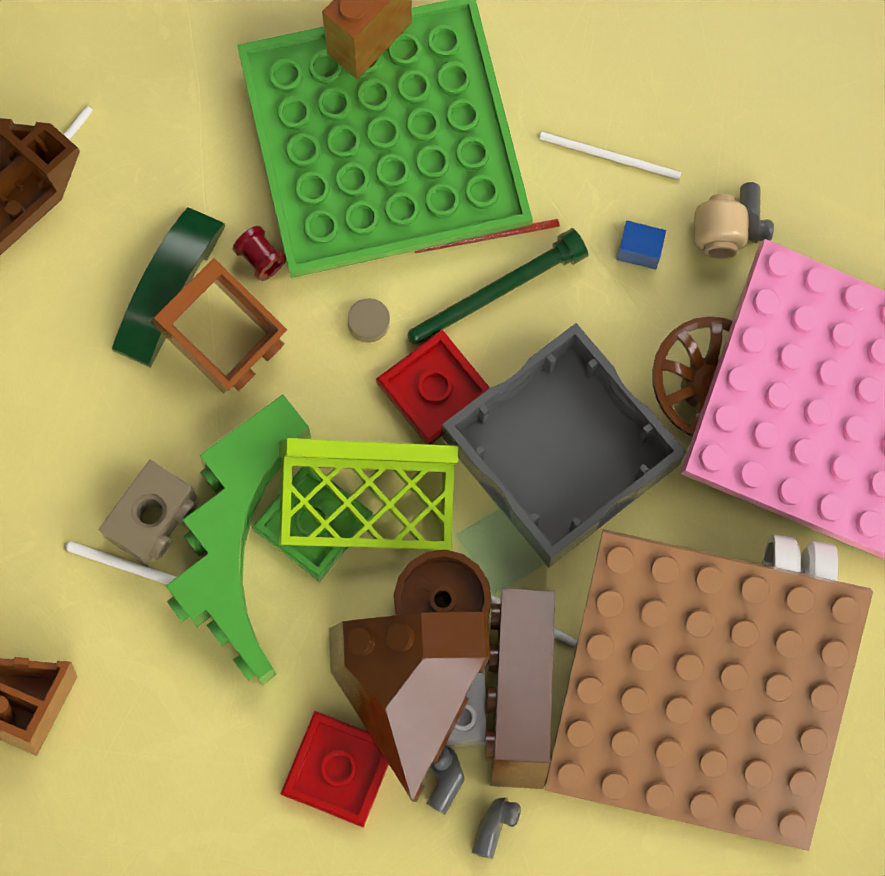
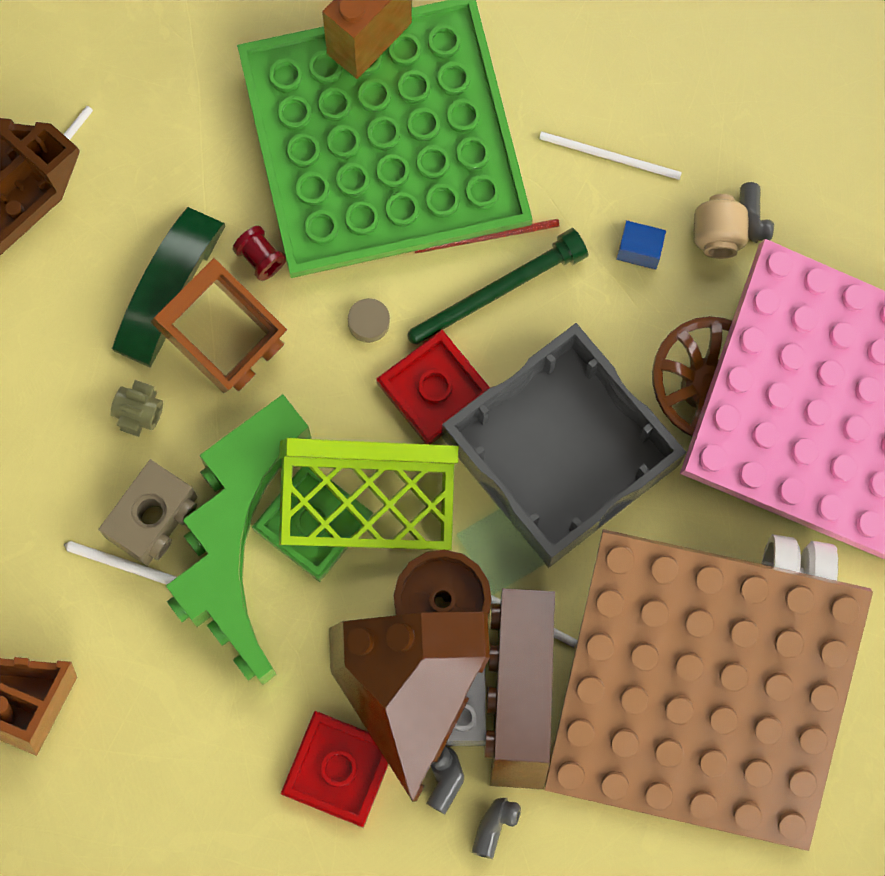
none -> olive gear [111,380,163,437]

